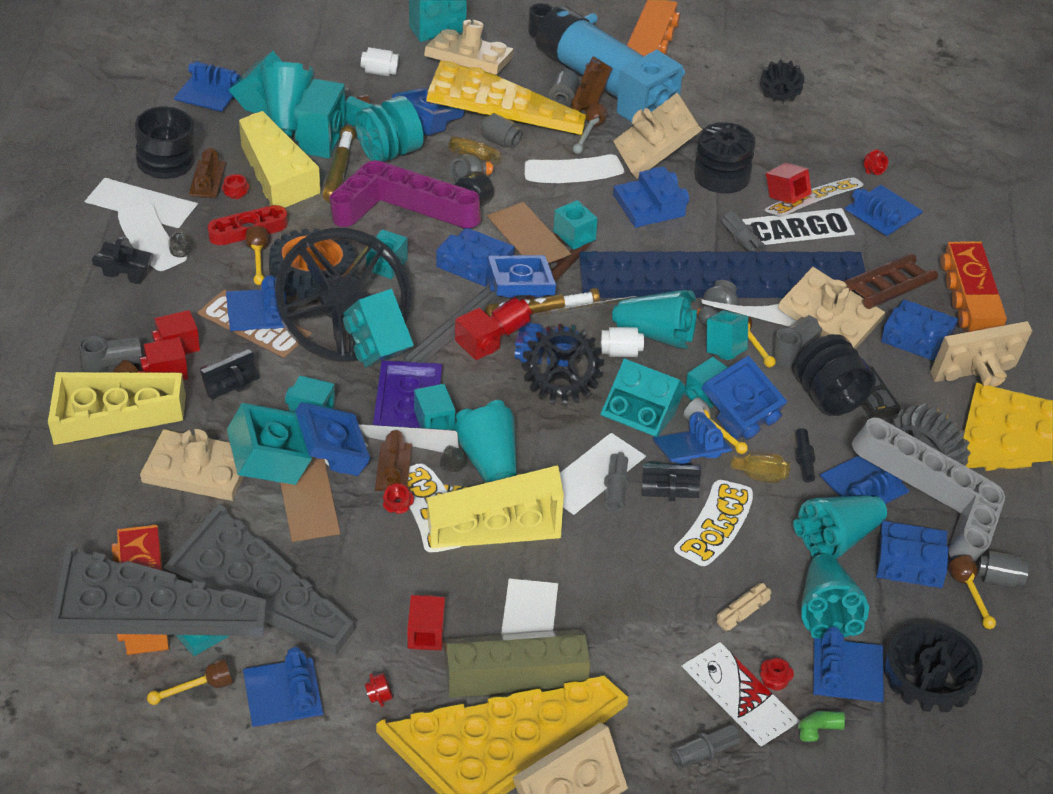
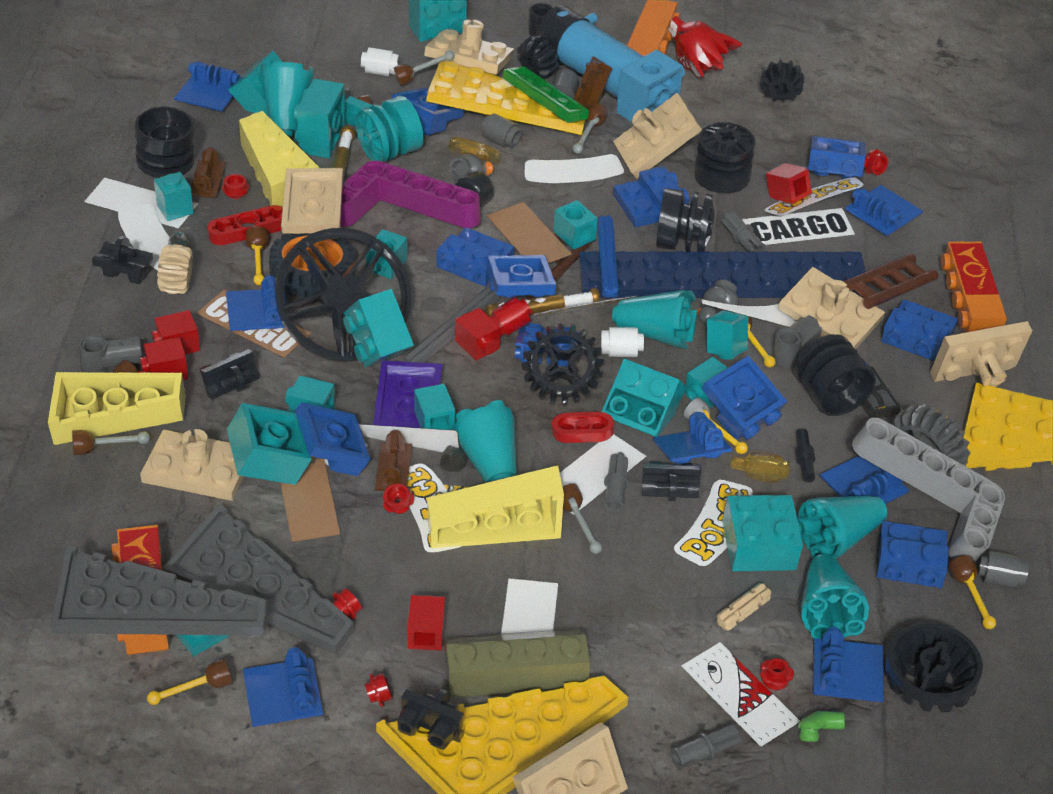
none -> hinge [72,430,150,456]
none -> teal brick [154,172,194,222]
none -> tan gear [157,244,193,295]
none -> tan plate [281,168,343,234]
none -> red plate [333,588,362,620]
none -> hinge [393,50,455,86]
none -> black hips [398,688,465,750]
none -> green tile [503,66,589,123]
none -> black gear [517,35,560,79]
none -> red plate [552,412,614,443]
none -> hinge [562,484,602,554]
none -> blue axle [597,215,619,299]
none -> black wheel [656,188,715,252]
none -> red piece [668,16,742,78]
none -> teal brick [722,495,803,572]
none -> blue plate [808,136,865,179]

